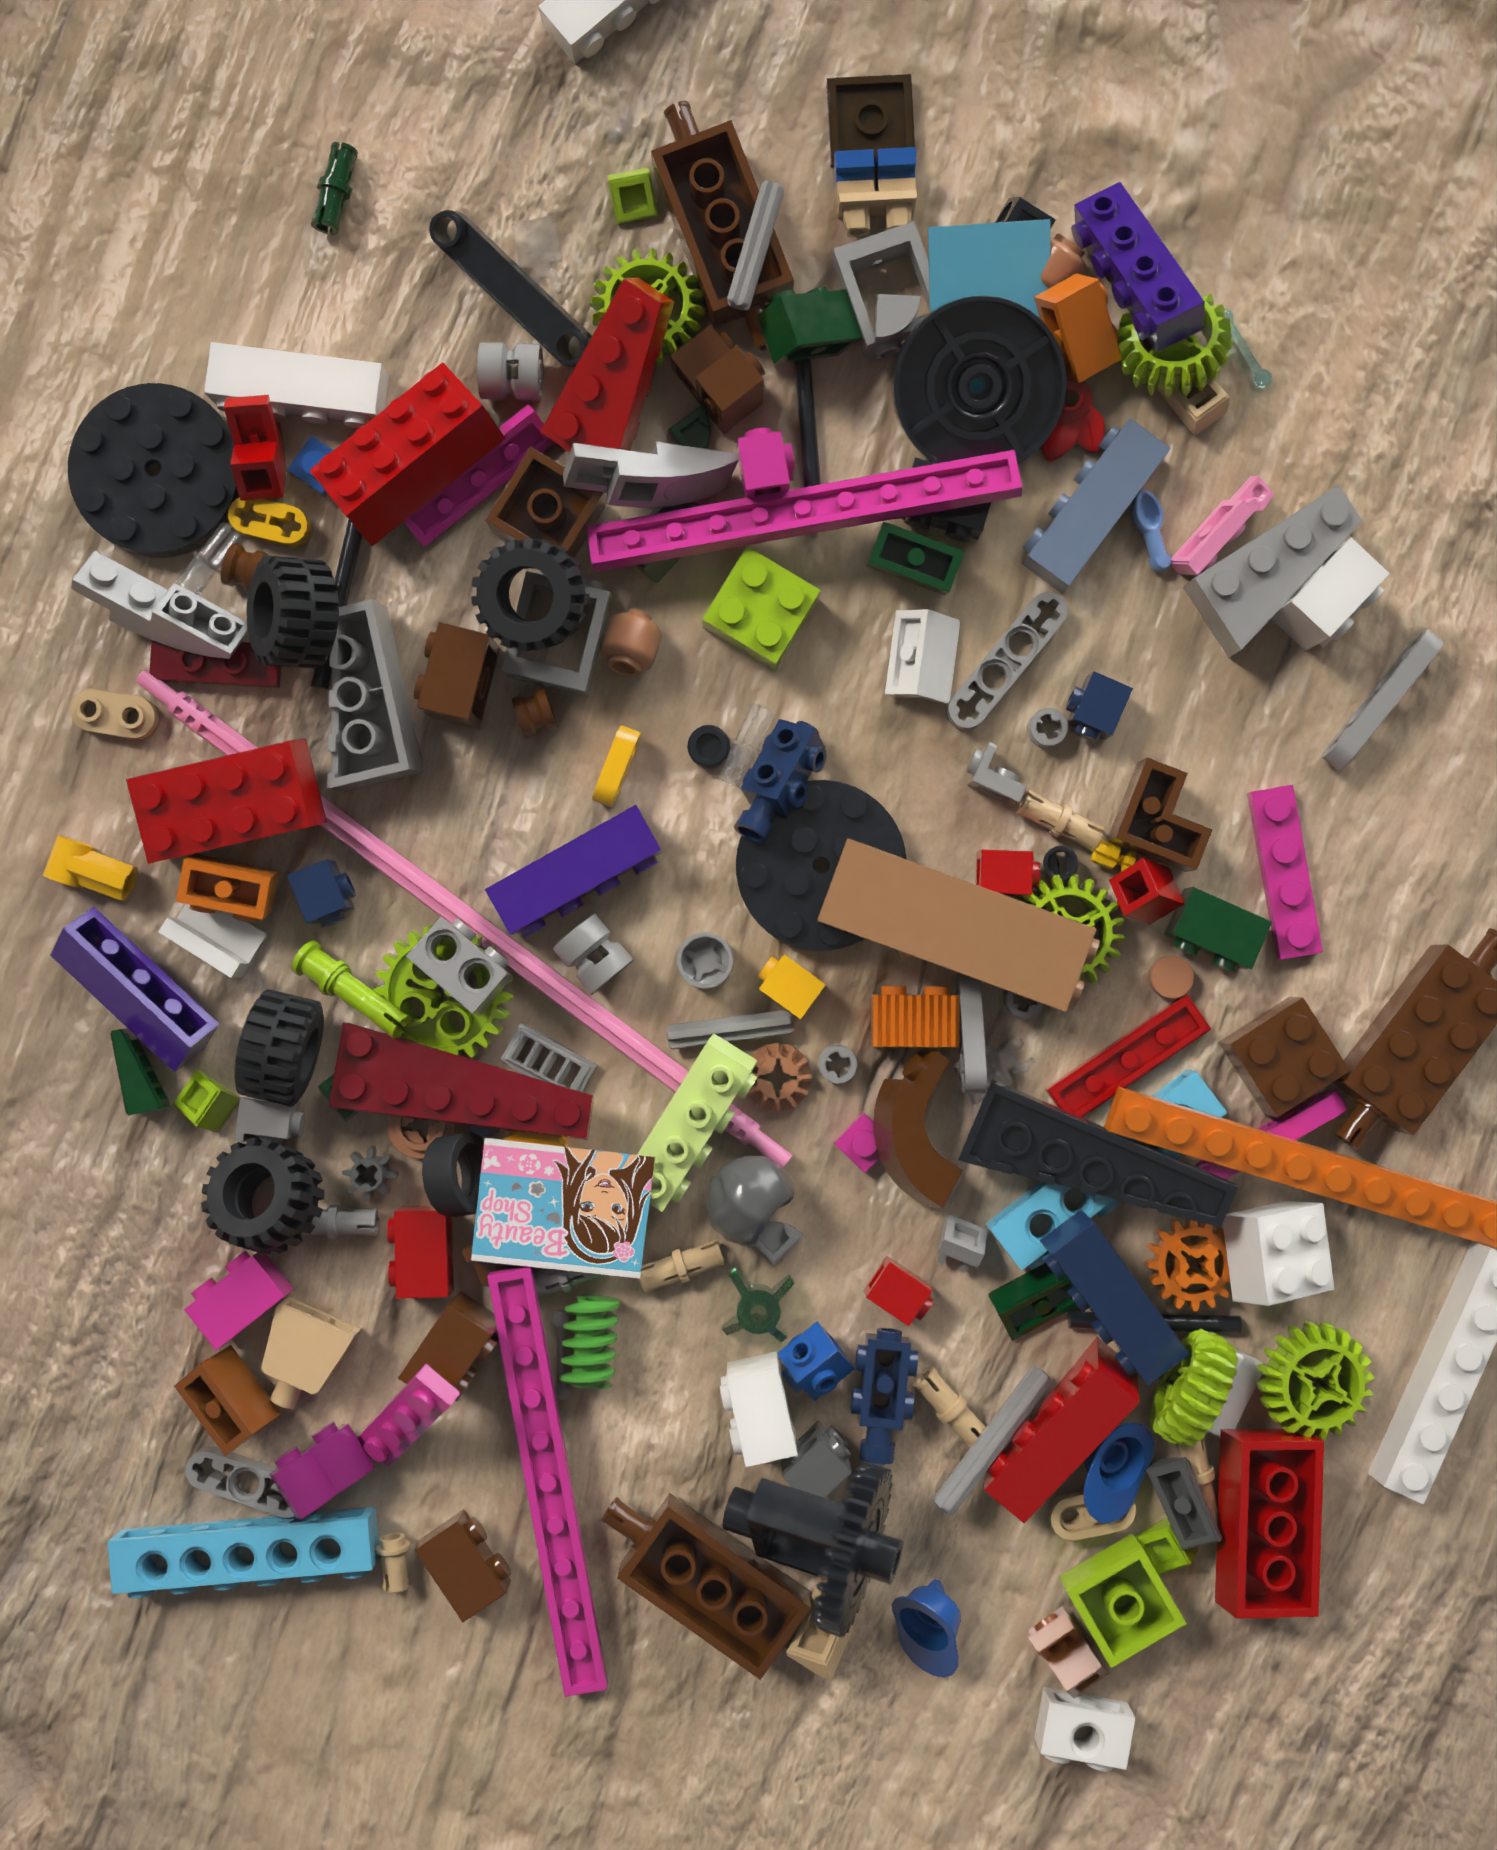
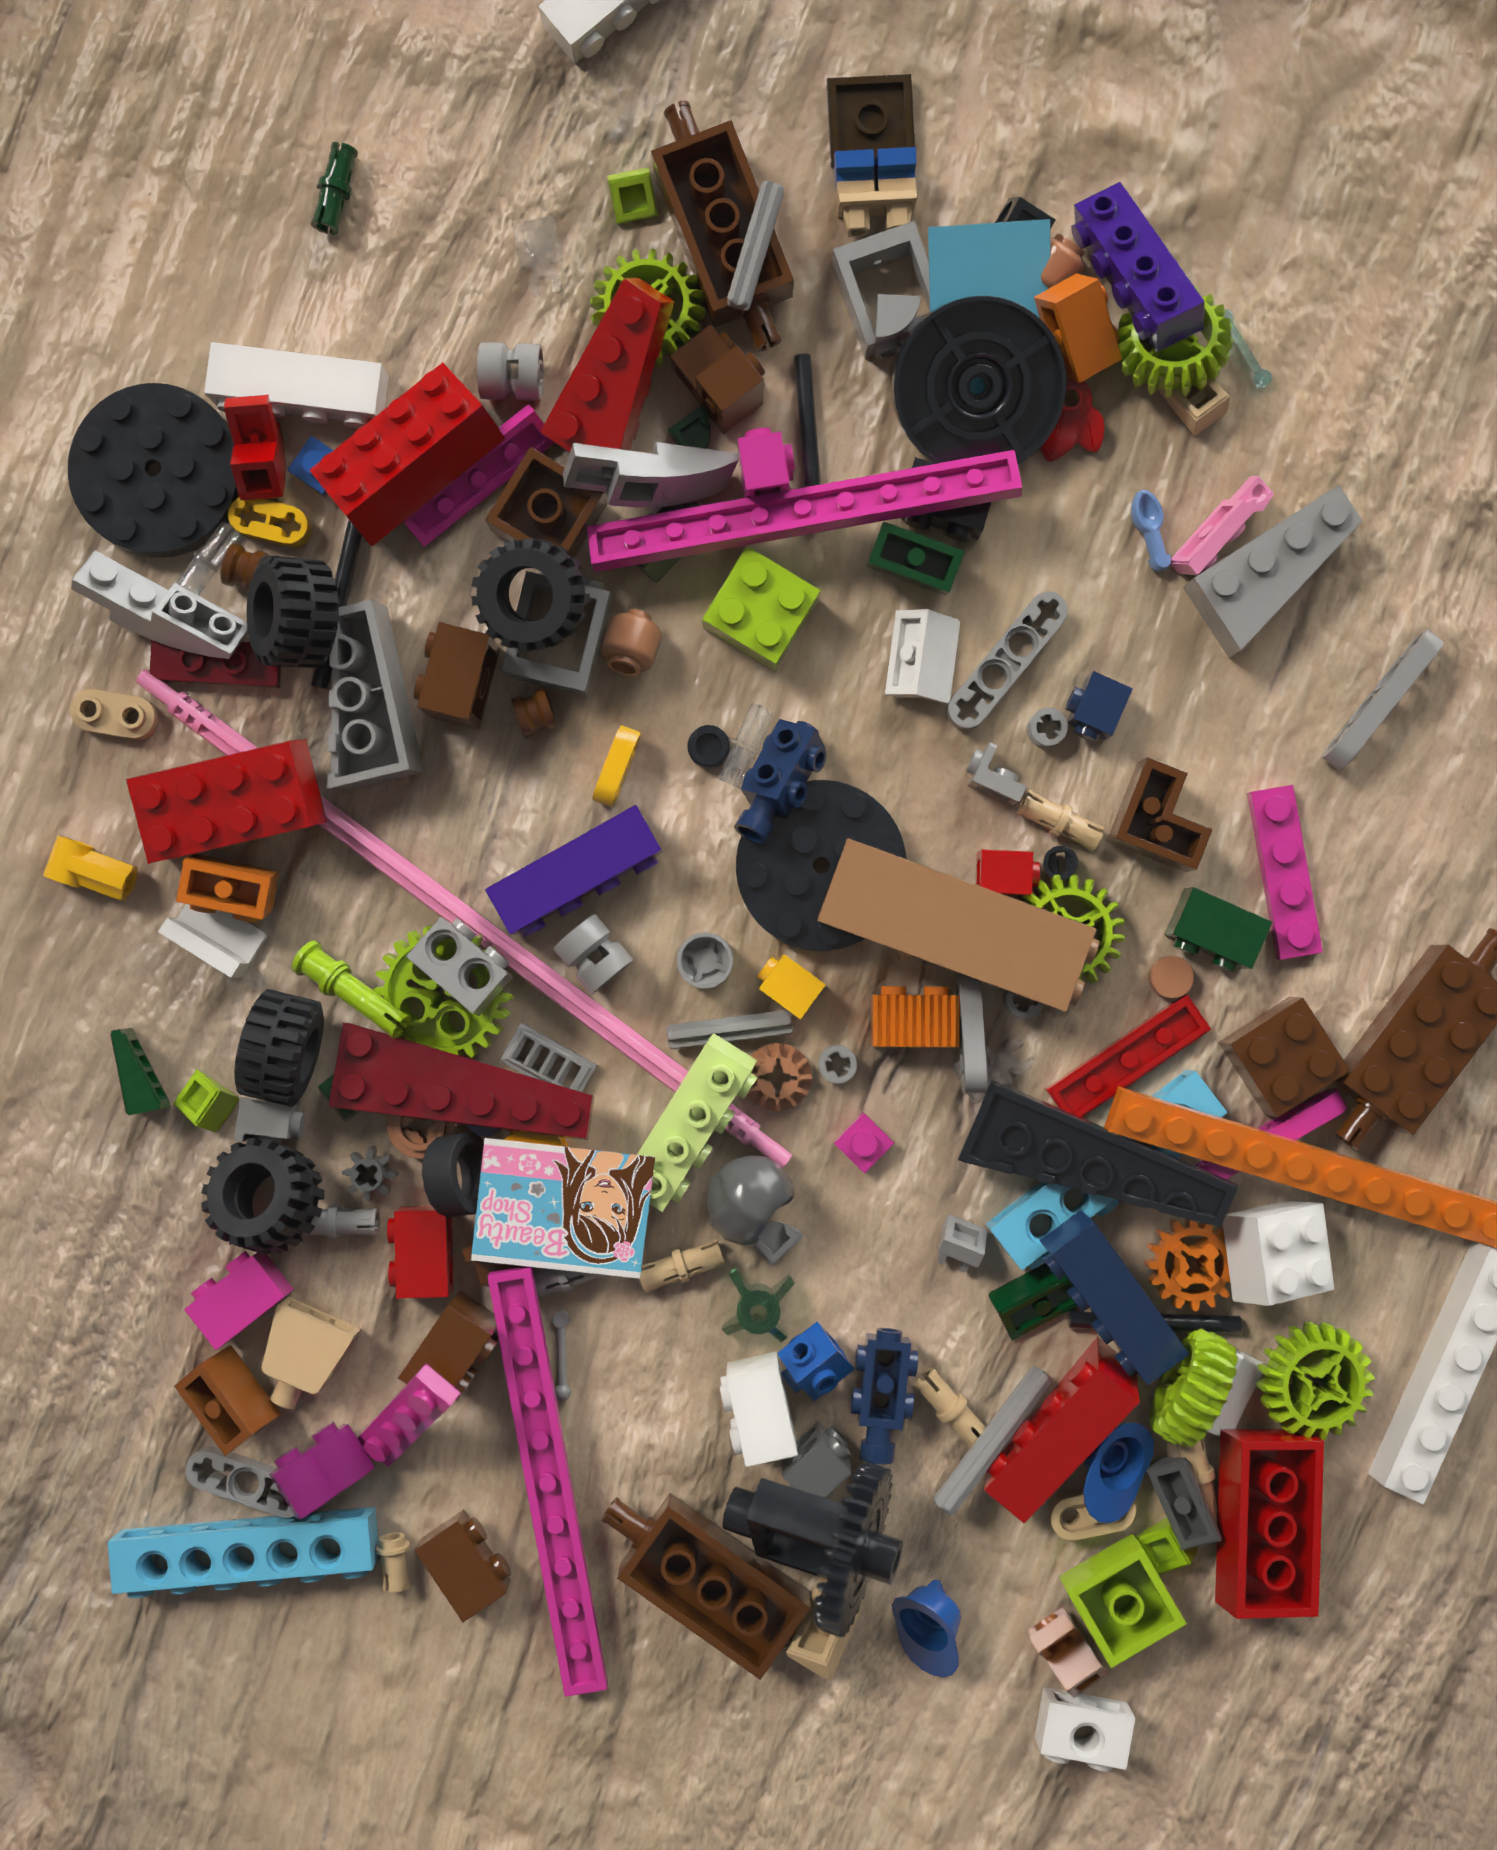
dark purple brick [50,907,219,1073] -> none
dark blue brick [287,859,356,928] -> none
black piece [429,210,592,367] -> none
bright green piece [559,1294,620,1389] -> none
dark green brick [757,287,863,364] -> none
red brick [863,1256,934,1326] -> none
reddish brown arch [873,1051,963,1208] -> none
sand blue brick [1022,418,1171,594] -> none
yellow piece [1090,839,1137,872] -> none
red brick [1109,858,1185,925] -> none
white brick [1271,538,1390,651] -> none

